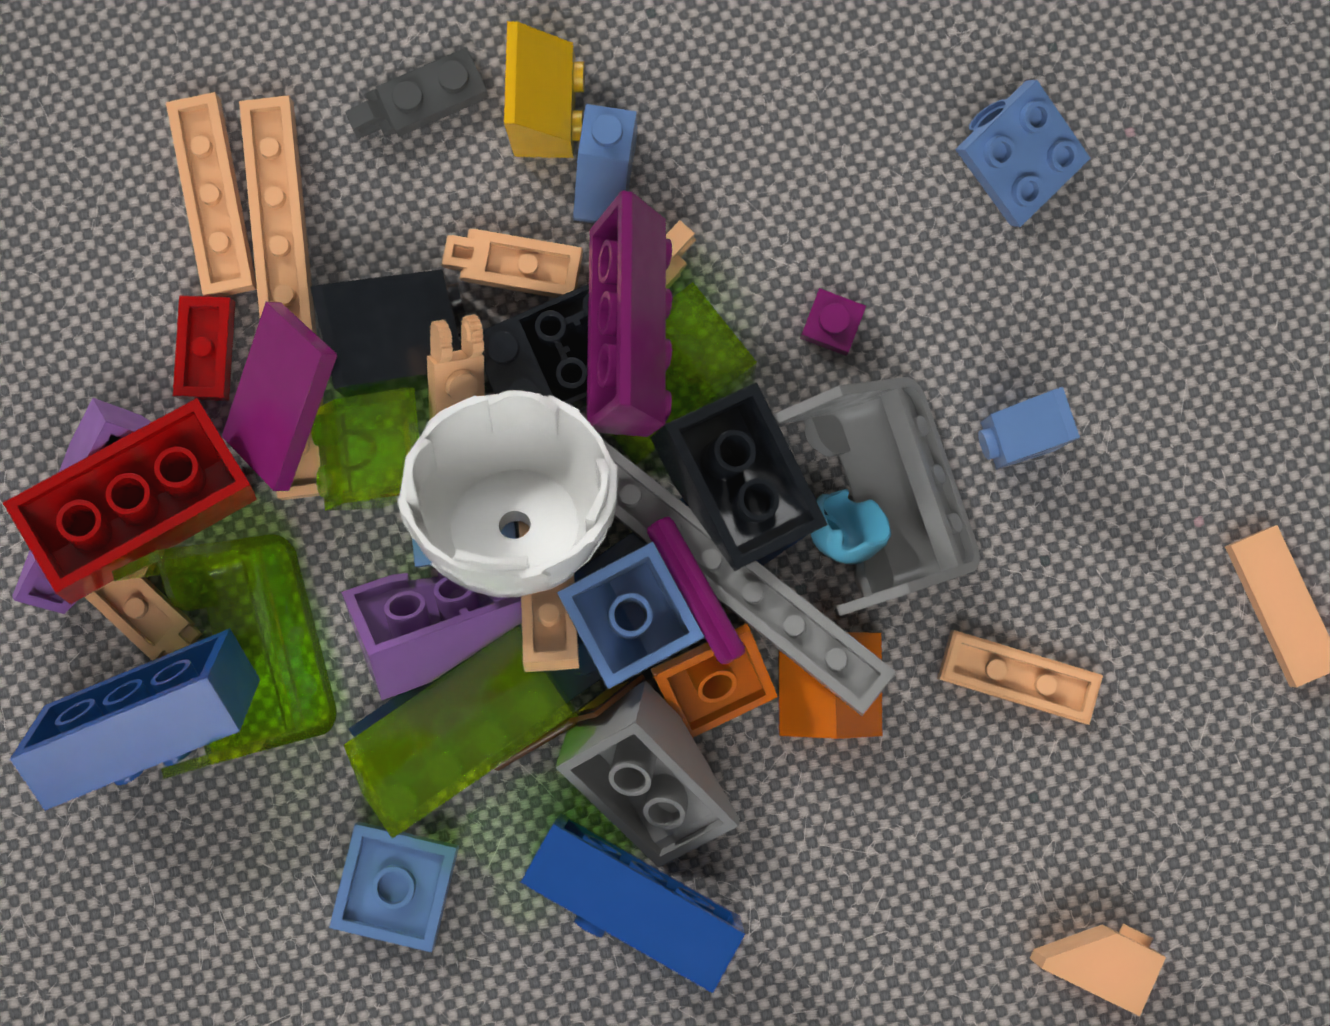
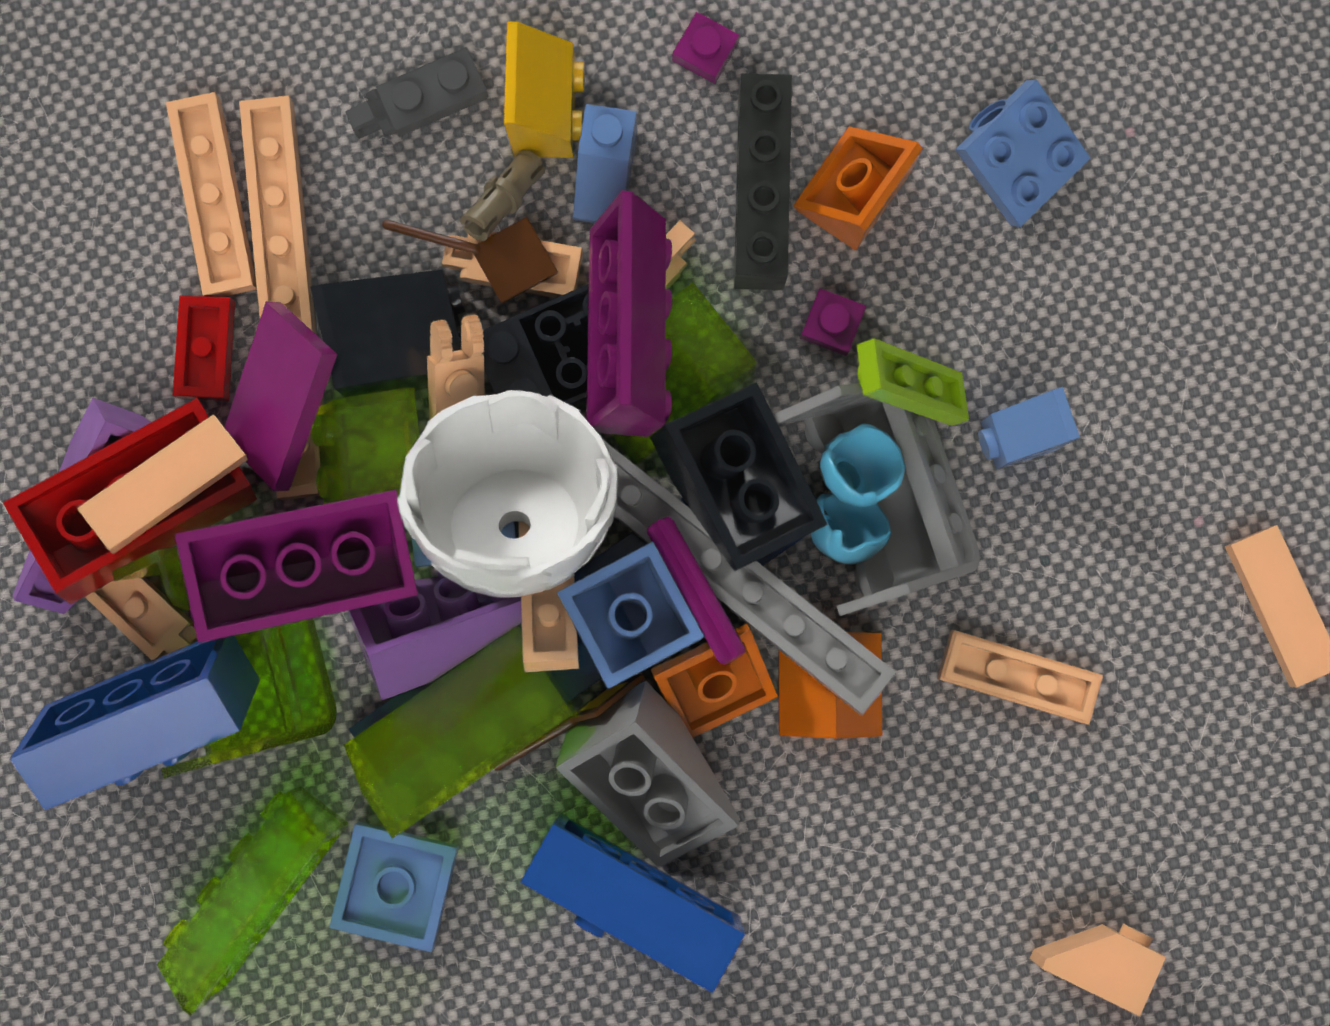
none -> light nougat tile [77,414,248,554]
none -> clear neon green slope [157,786,349,1016]
none -> magenta slope [175,490,418,643]
none -> reddish brown piece [382,217,558,304]
none -> dark tan pin [460,150,545,241]
none -> magenta plate [672,12,740,84]
none -> pearl dark grey brick [733,73,792,290]
none -> orange slope [793,126,923,251]
none -> medium azure hair [820,424,906,507]
none -> lime plate [857,338,969,426]

